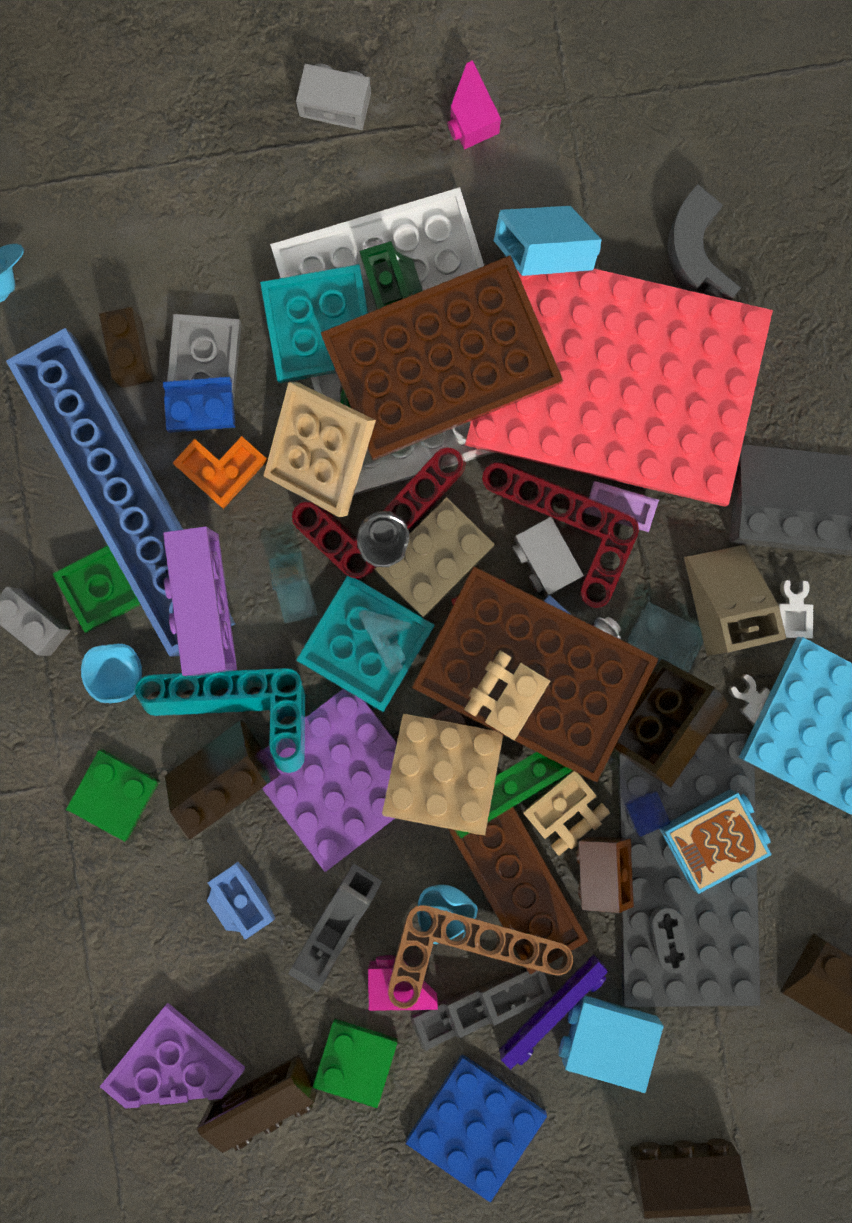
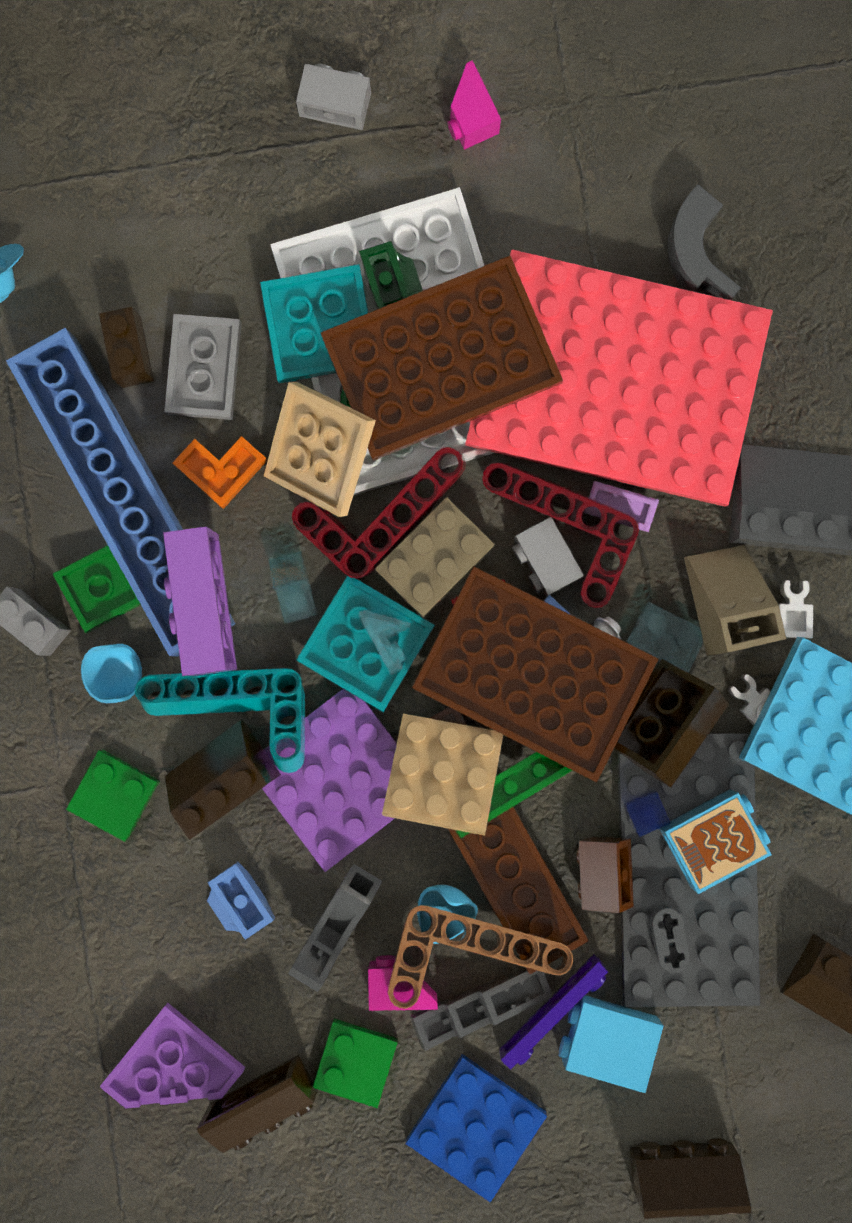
blue plate [163,377,235,433] -> none
dark grey hair [357,511,410,567] -> none
tan plate [464,651,550,741] -> none
medium azure brick [493,206,602,276] -> none
tan plate [522,771,610,856] -> none

